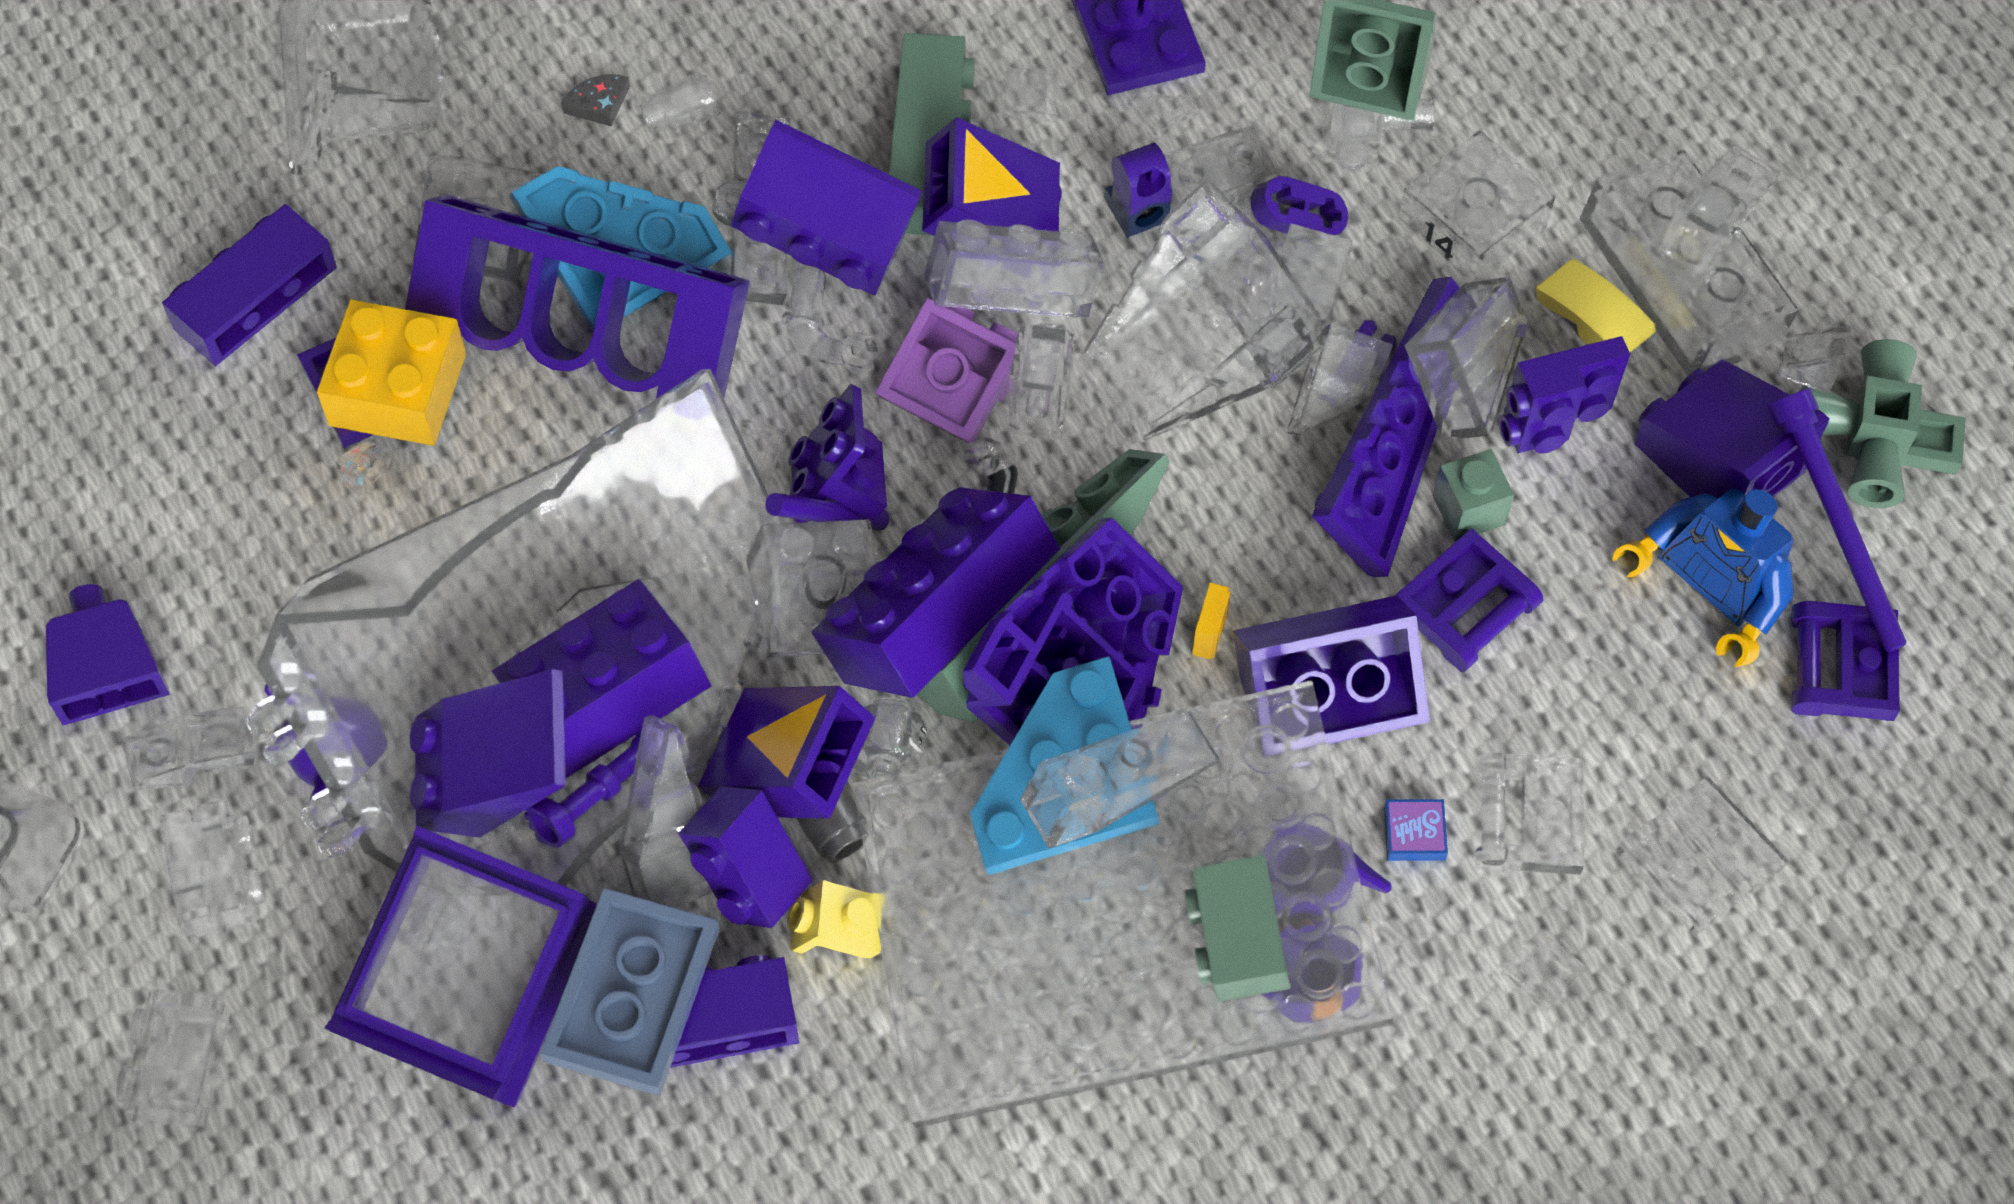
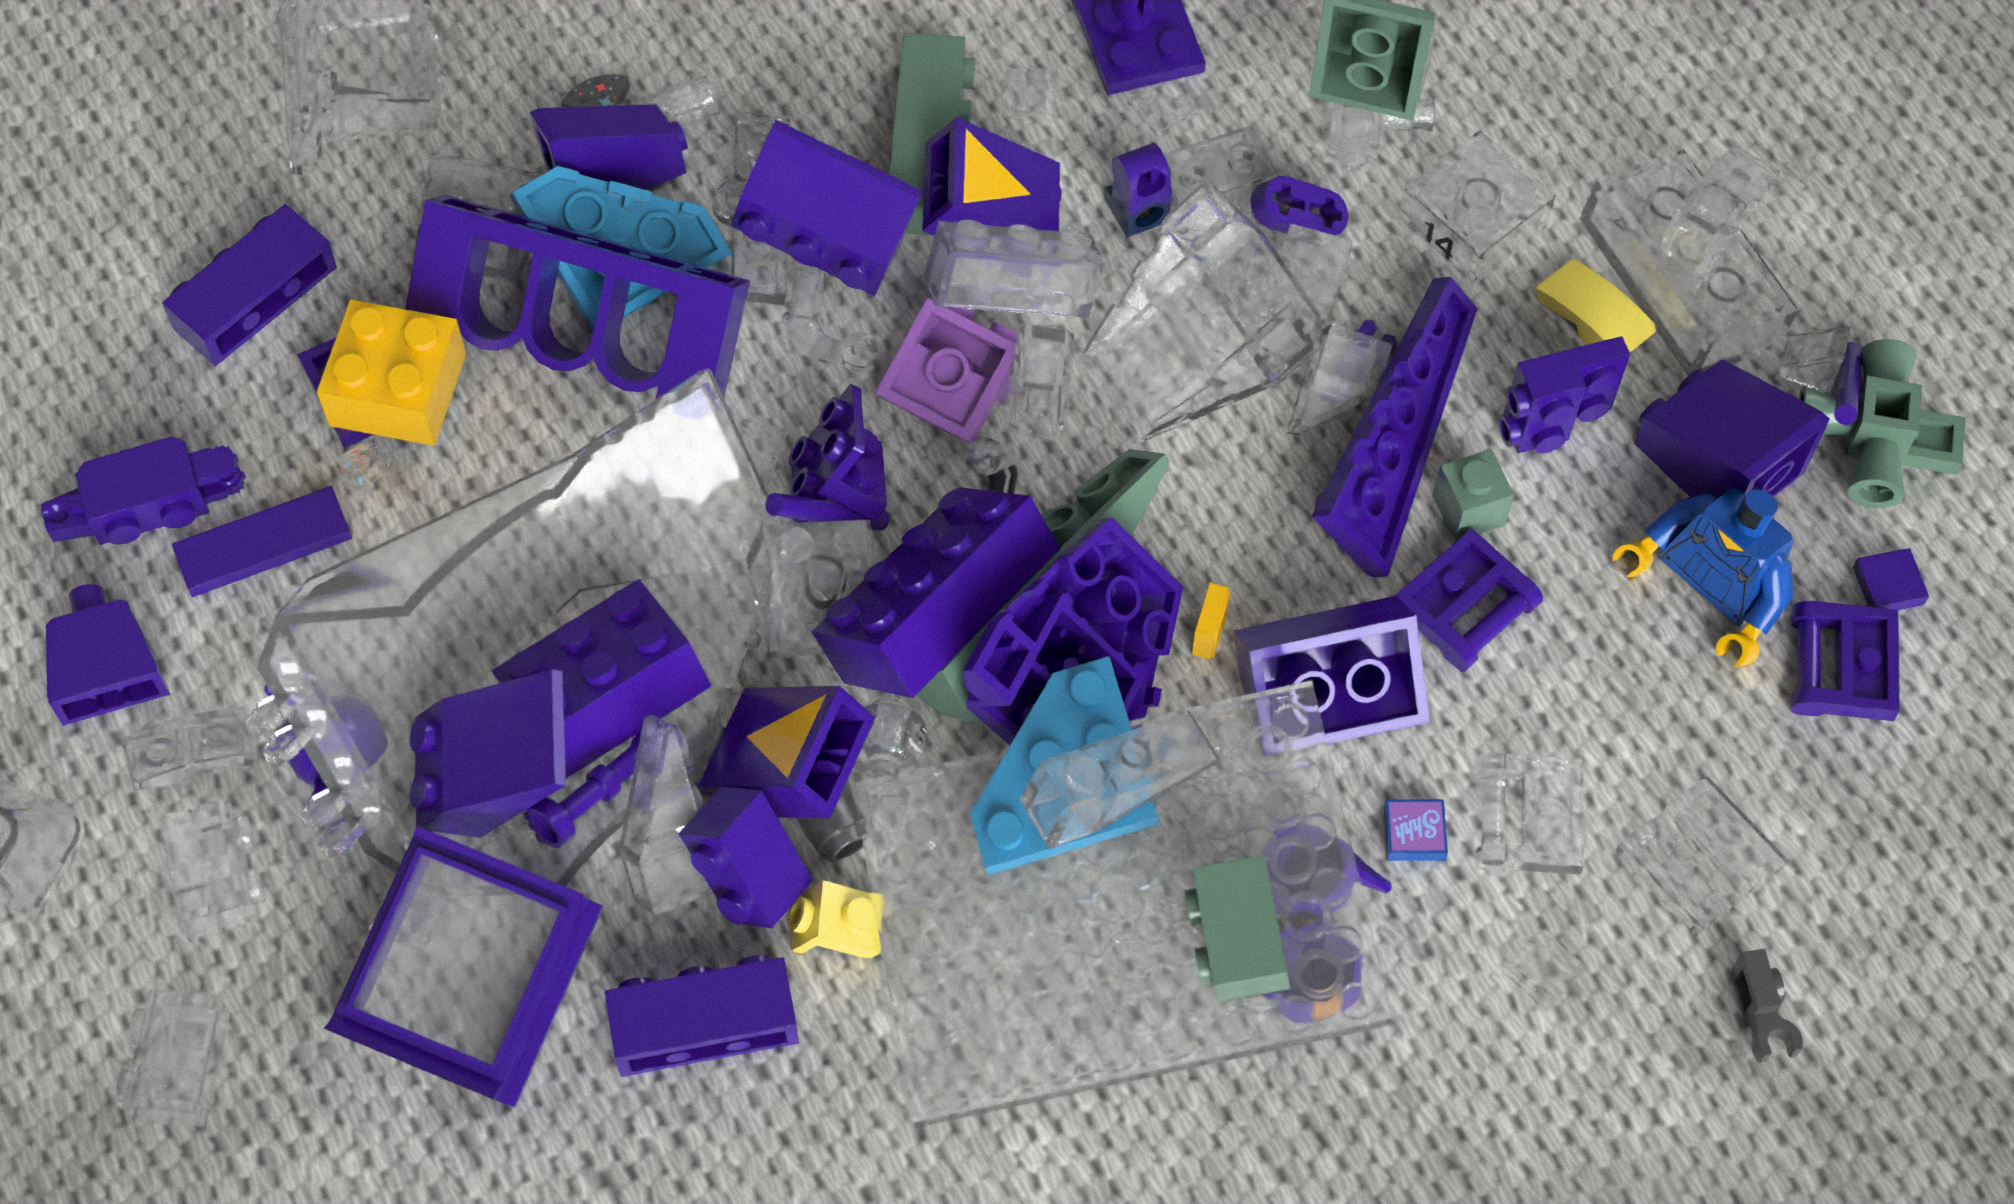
sand blue plate [540,888,720,1096] -> none
clear slope [1405,276,1528,441] -> none
dark purple piece [1767,388,1907,652] -> none
none -> dark purple hinge [41,436,246,545]
none -> dark purple tile [172,486,353,598]
none -> dark purple slope [529,104,688,190]
none -> dark grey plate [1730,949,1803,1063]
none -> dark purple bar [1834,342,1862,425]
none -> dark purple tile [1853,548,1929,610]

